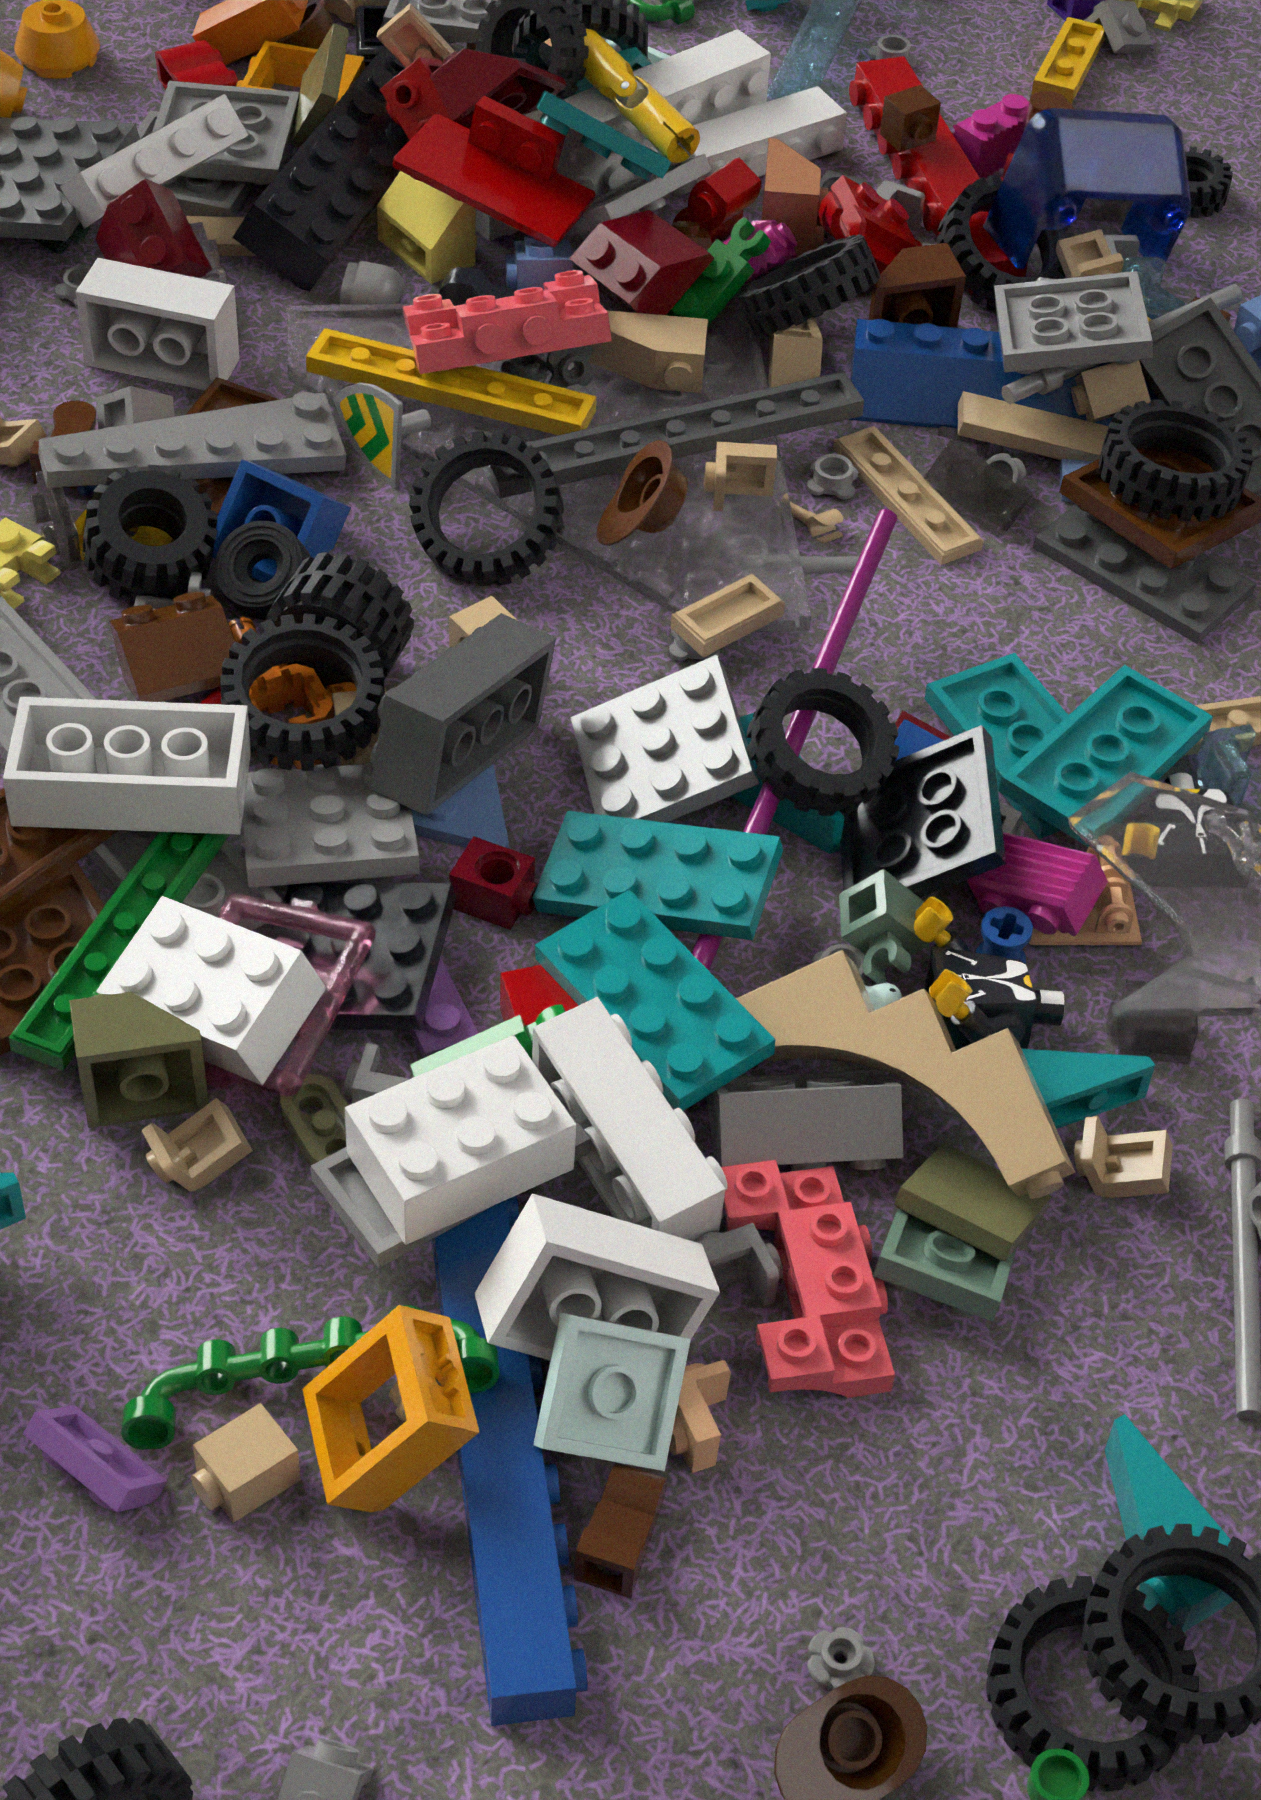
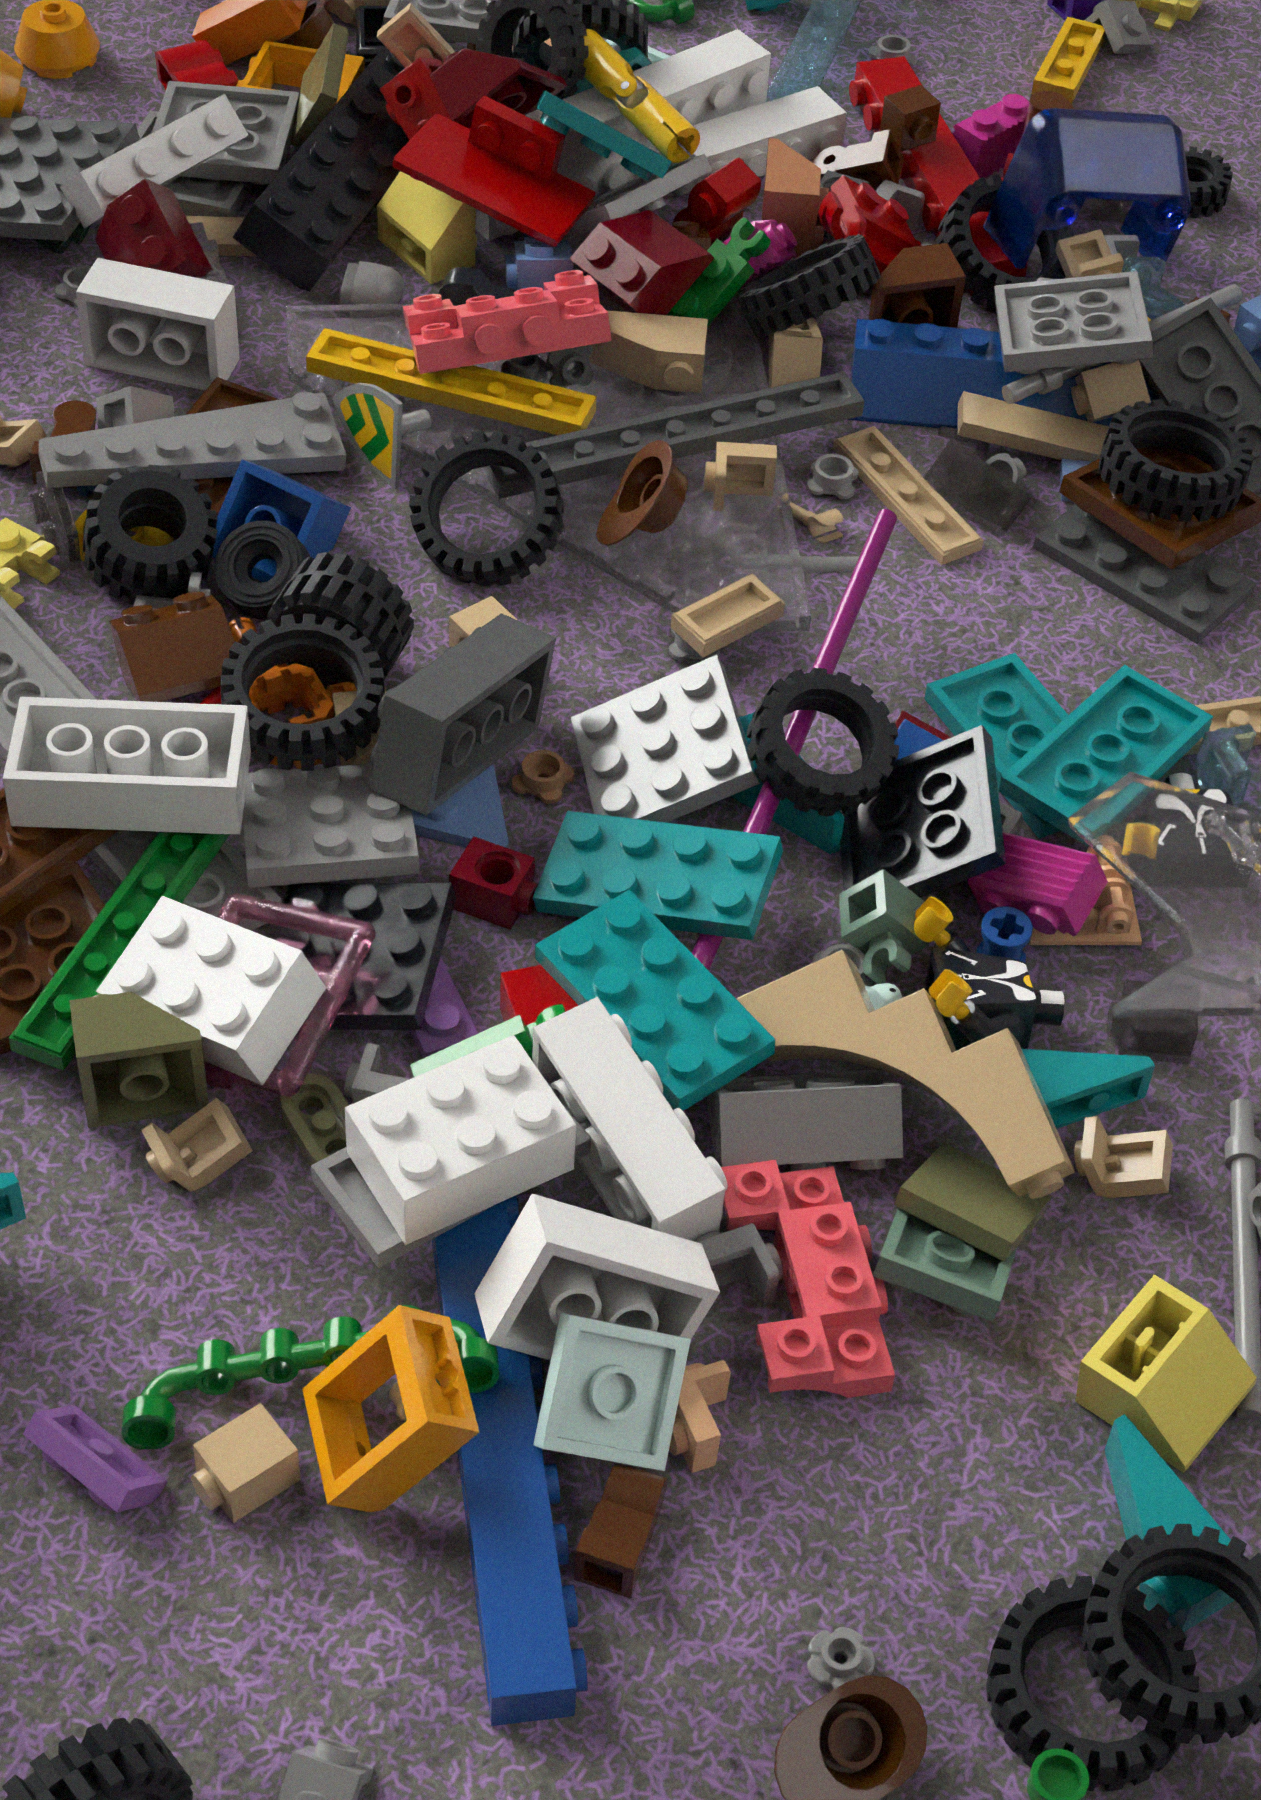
none -> medium nougat plate [511,750,575,804]
none -> leg [812,129,904,191]
none -> light yellow slope [1075,1275,1257,1473]

